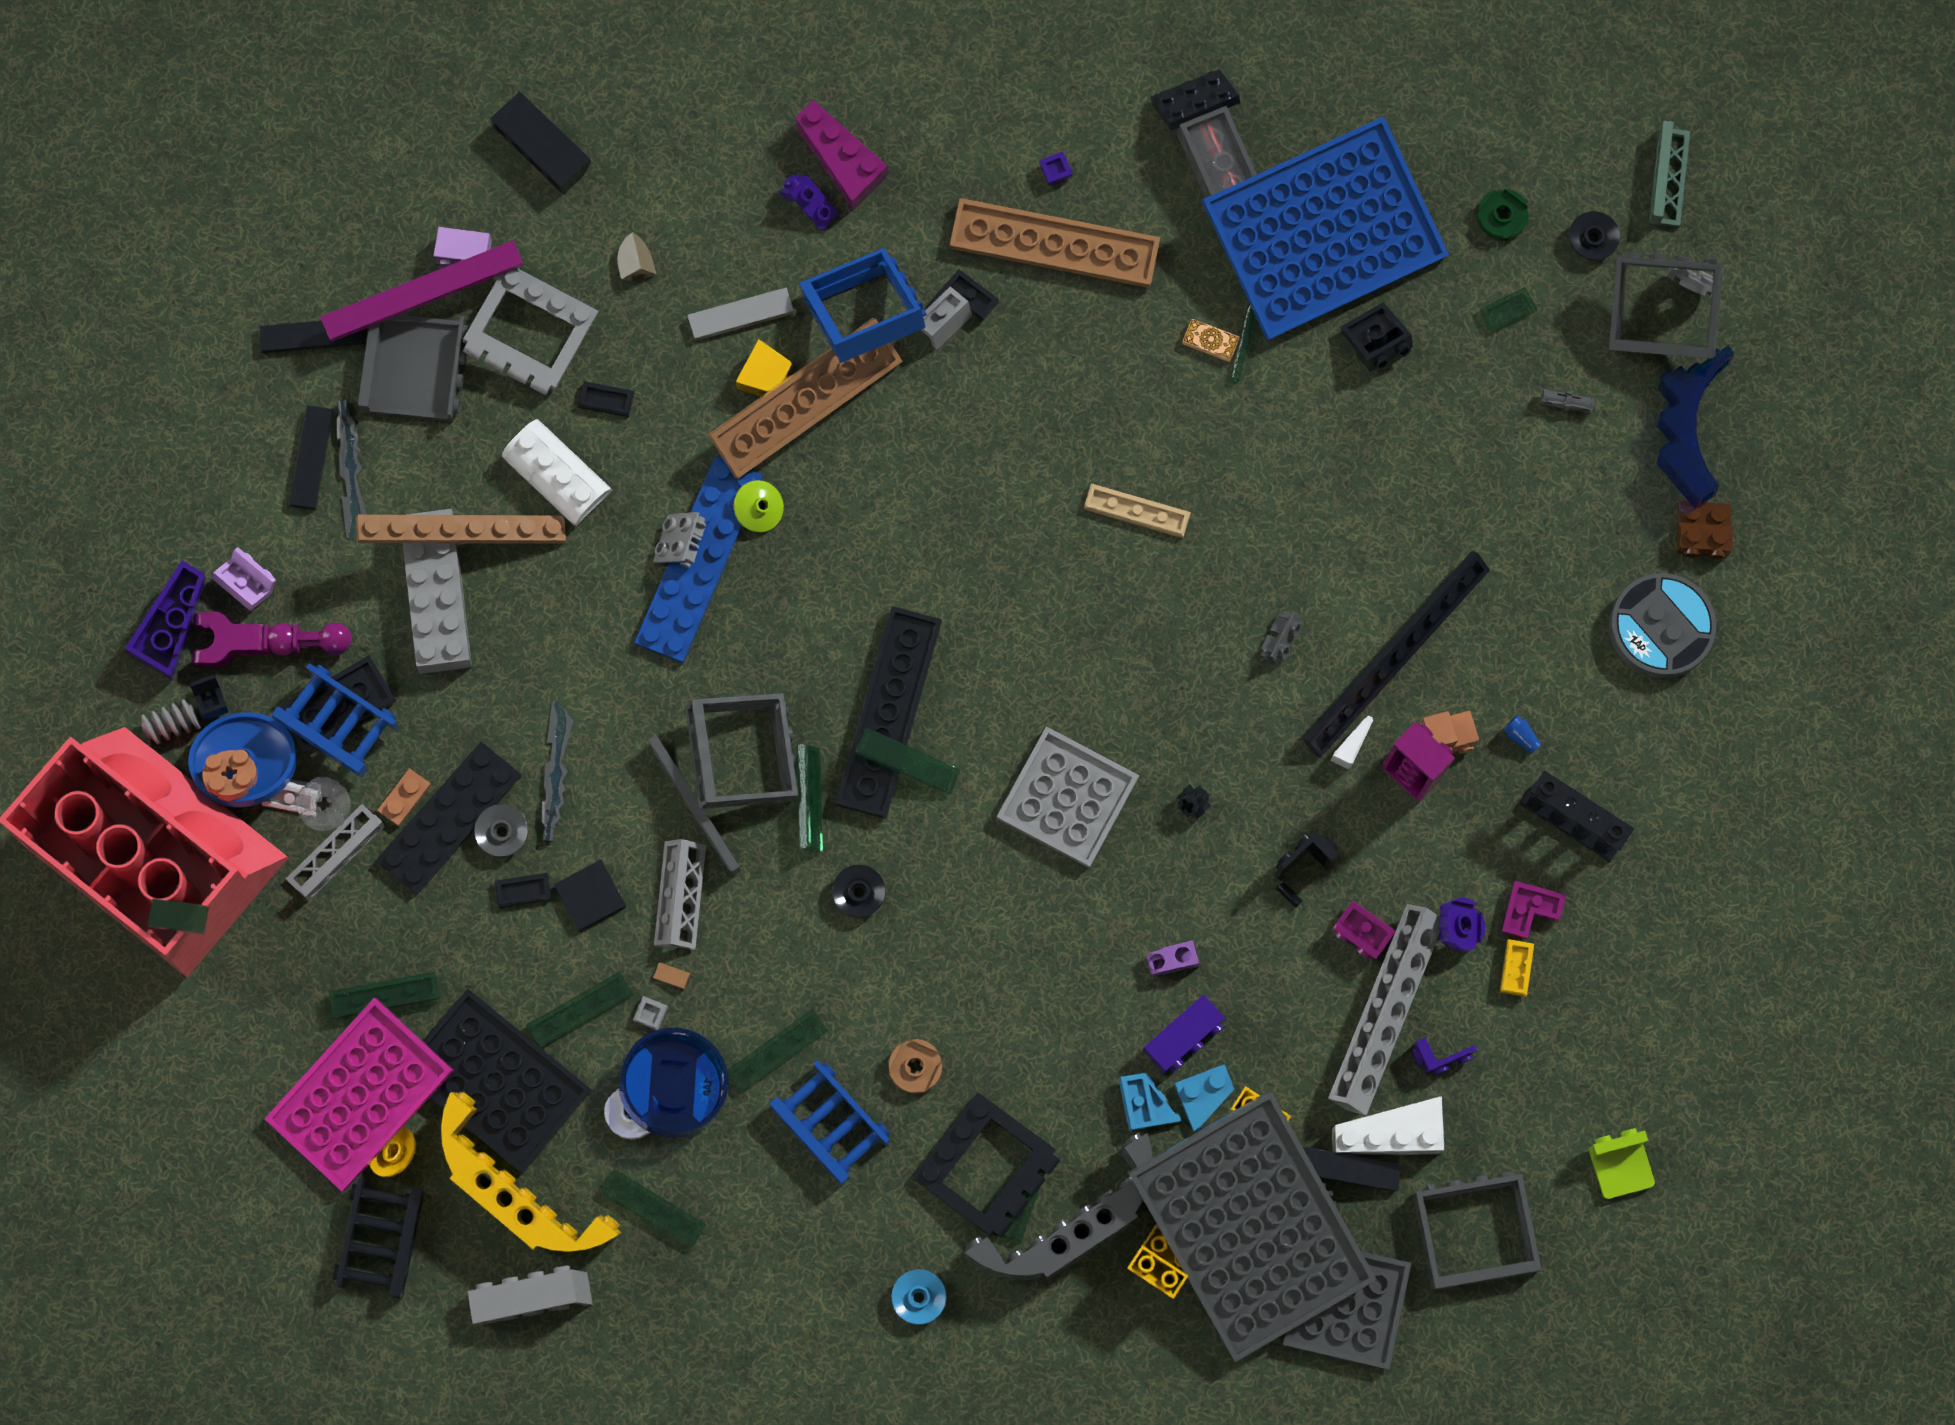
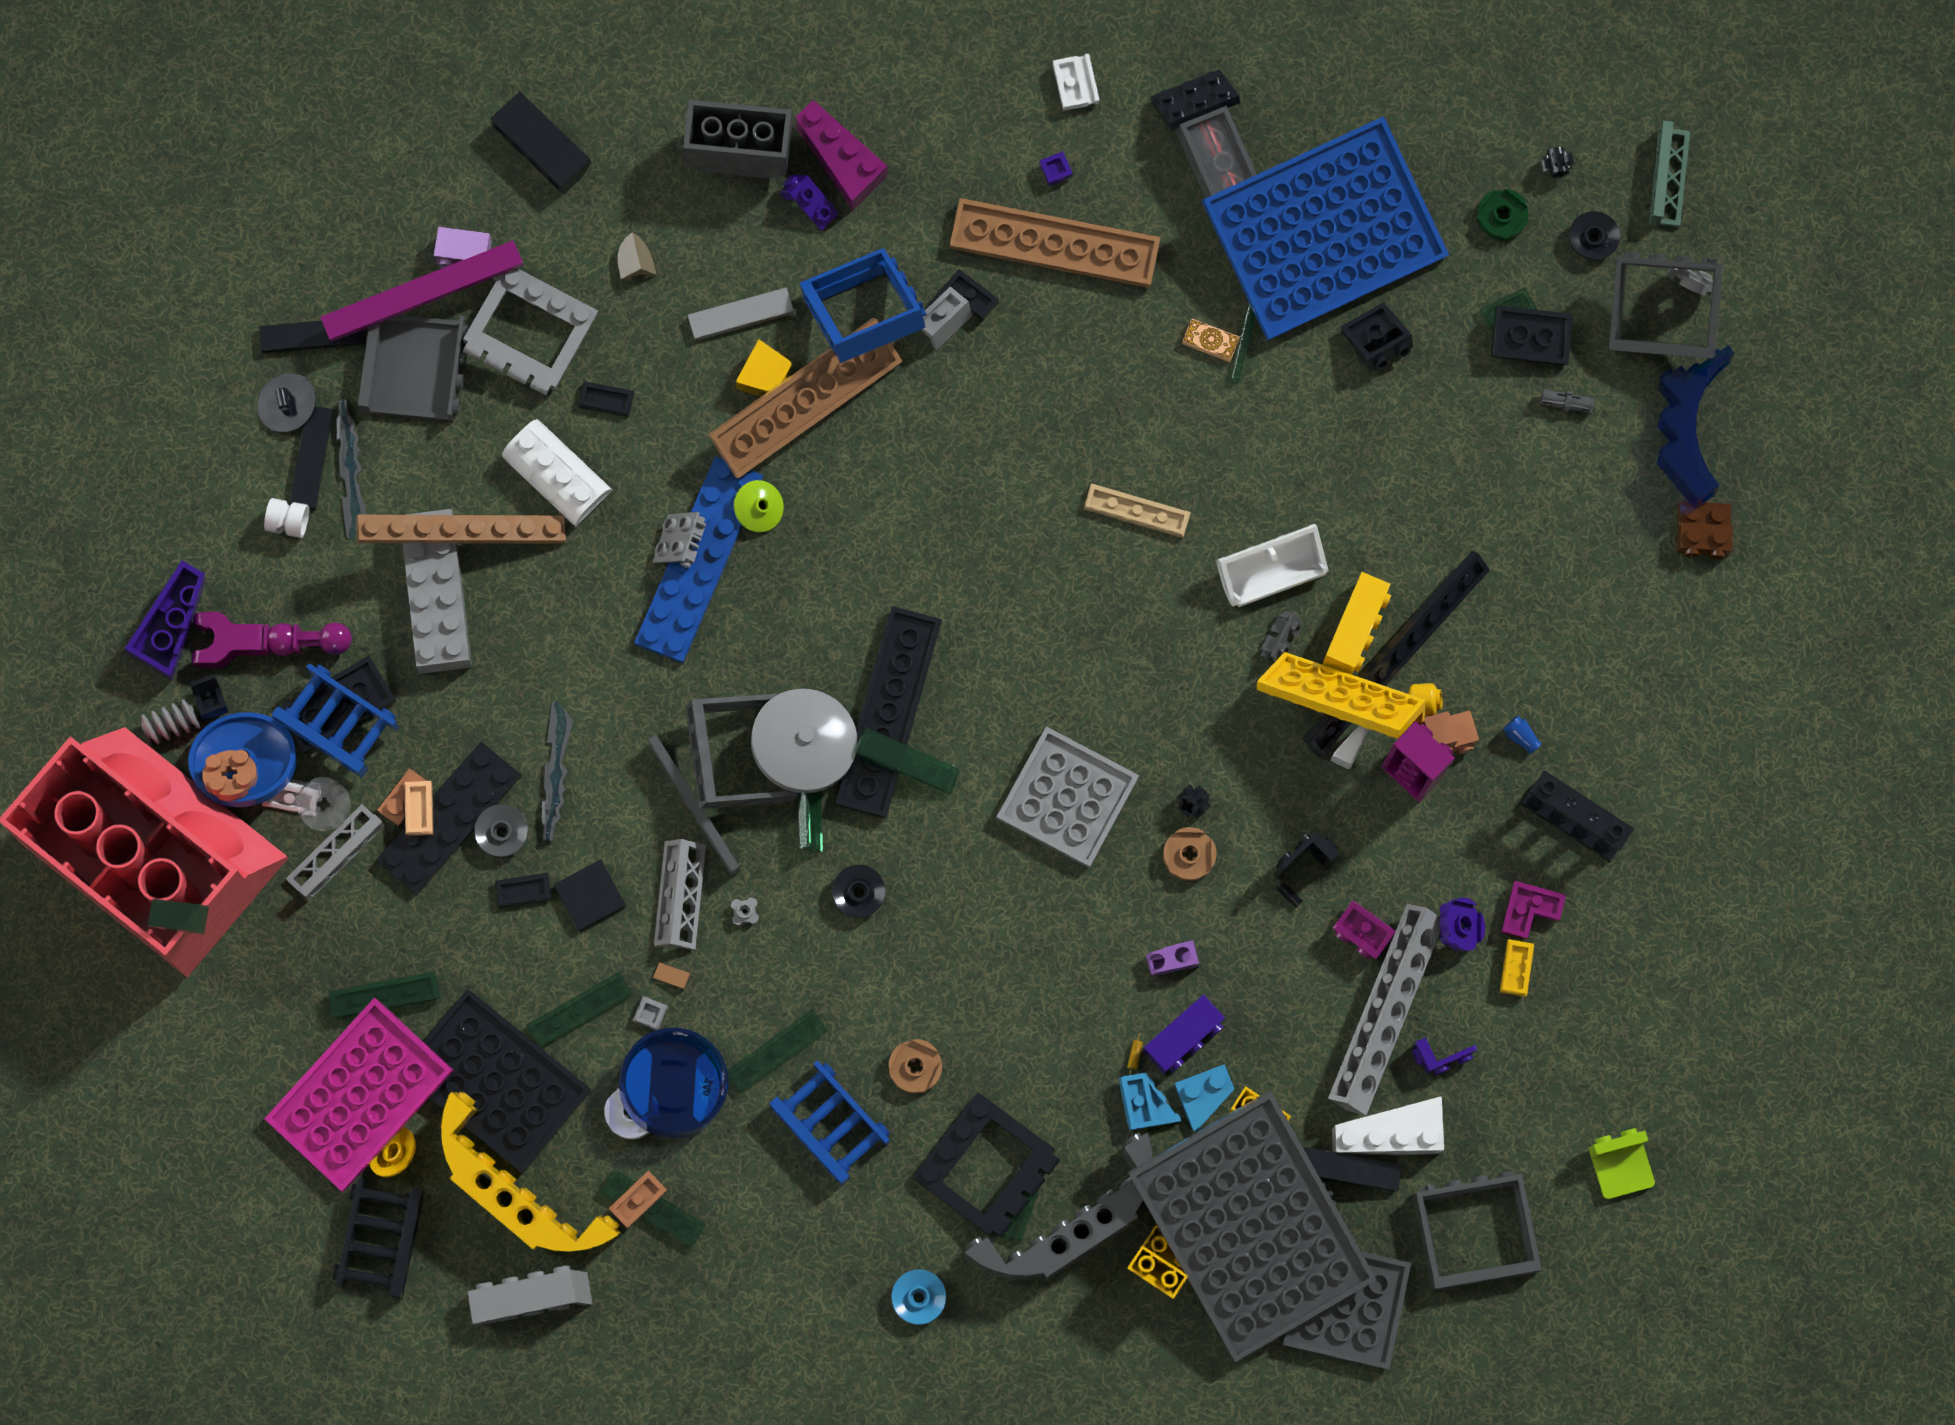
lavender bracket [212,547,276,611] -> none
brick [1609,573,1716,679] -> none
none -> black shield [257,373,316,432]
none -> white wheel [264,498,309,538]
none -> light nougat tile [405,781,433,836]
none -> nougat plate [609,1171,667,1229]
none -> dark grey brick [683,100,792,178]
none -> light grey plate [731,898,759,925]
none -> light grey dish [751,689,857,793]
none -> white plate [1053,54,1100,111]
none -> yellow piece [1127,1033,1143,1074]
none -> medium nougat plate [1163,827,1217,881]
none -> white container [1217,524,1329,607]
none -> yellow bracket [1257,652,1426,739]
none -> yellow wedge [1322,572,1391,675]
none -> yellow head [1408,683,1443,717]
none -> black plate [1491,305,1573,366]
none -> black gear [1541,147,1574,178]

